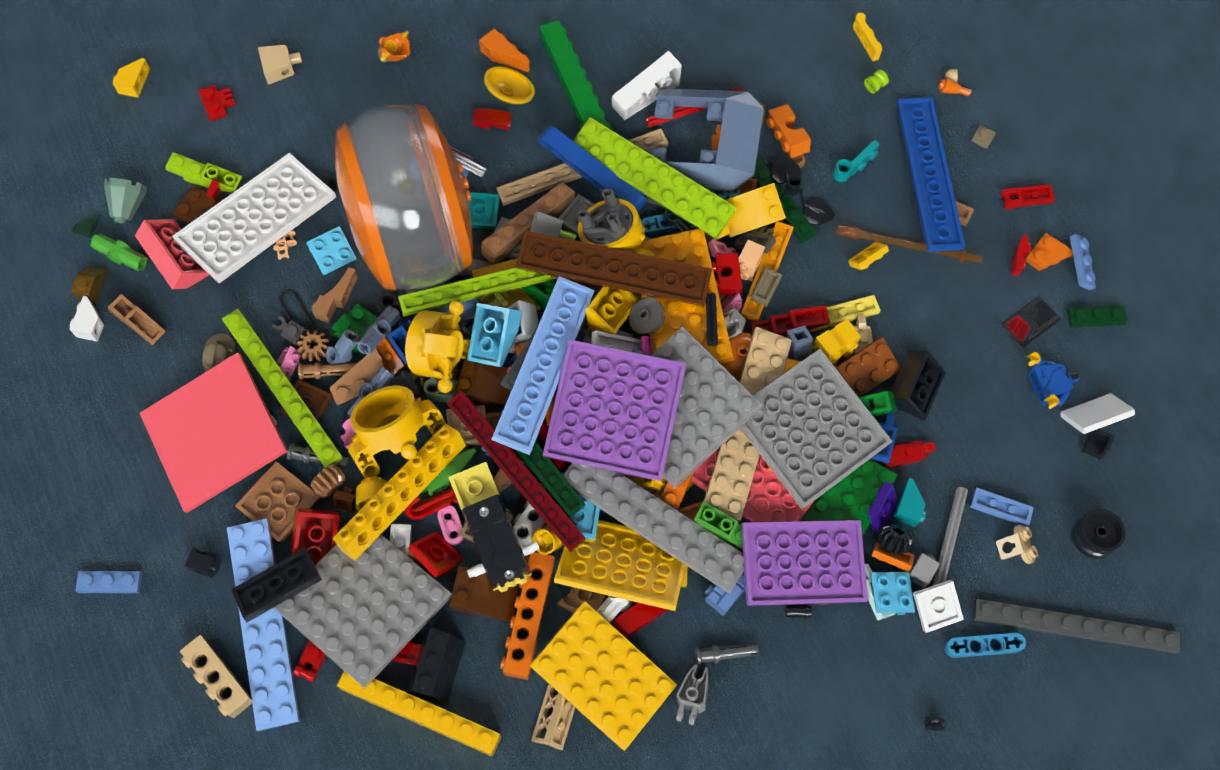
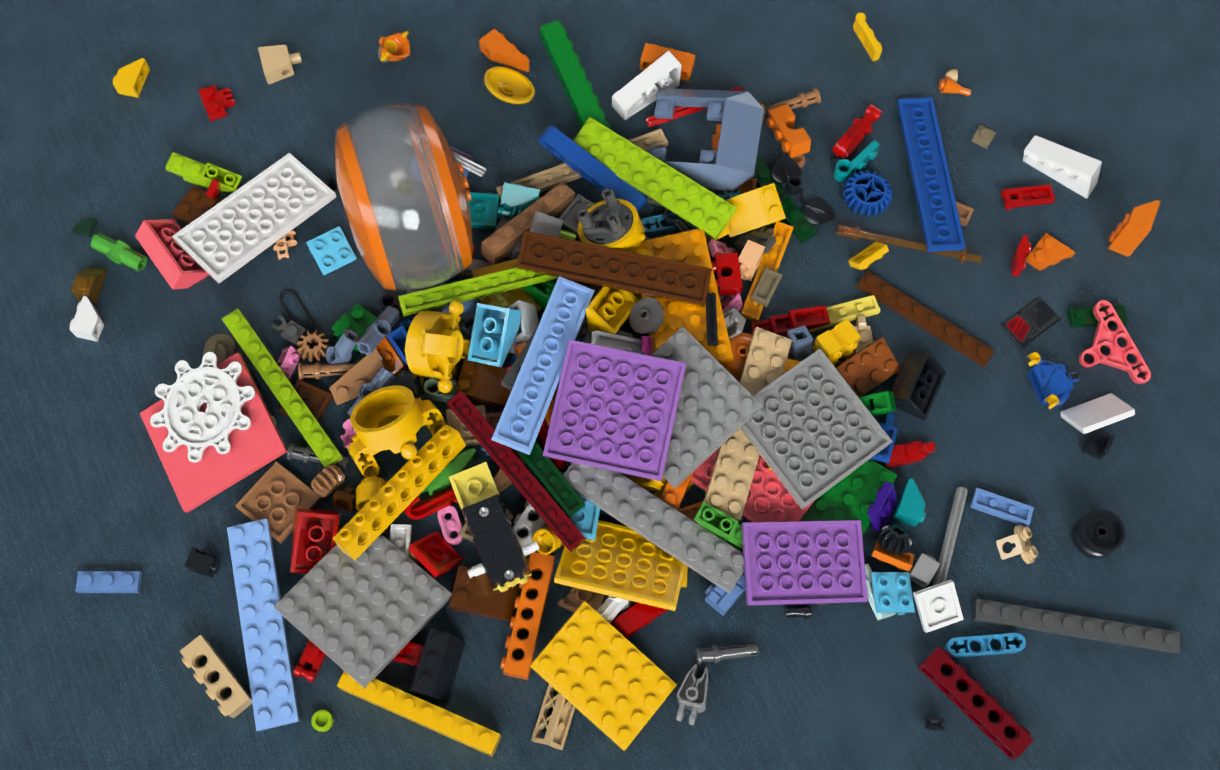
sand green cone [104,178,147,224] -> none
medium nougat slope [108,294,166,346] -> none
black plate [231,547,322,623] -> none
medium nougat slope [312,267,358,323] -> none
red slope [472,109,512,131] -> none
lime wheel [864,69,889,94] -> none
medium blue plate [1070,234,1096,290] -> none
none -> white plate [150,352,256,463]
none -> lime tile [311,710,334,732]
none -> teal hinge [498,182,540,220]
none -> orange arch [640,43,696,82]
none -> medium nougat pin [767,88,821,111]
none -> red piece [831,104,883,159]
none -> blue gear [843,170,893,217]
none -> reddish brown plate [857,271,995,368]
none -> dark red brick [917,647,1034,760]
none -> white wedge [1023,135,1102,199]
none -> coral beam [1079,300,1151,384]
none -> orange slope [1108,200,1161,257]

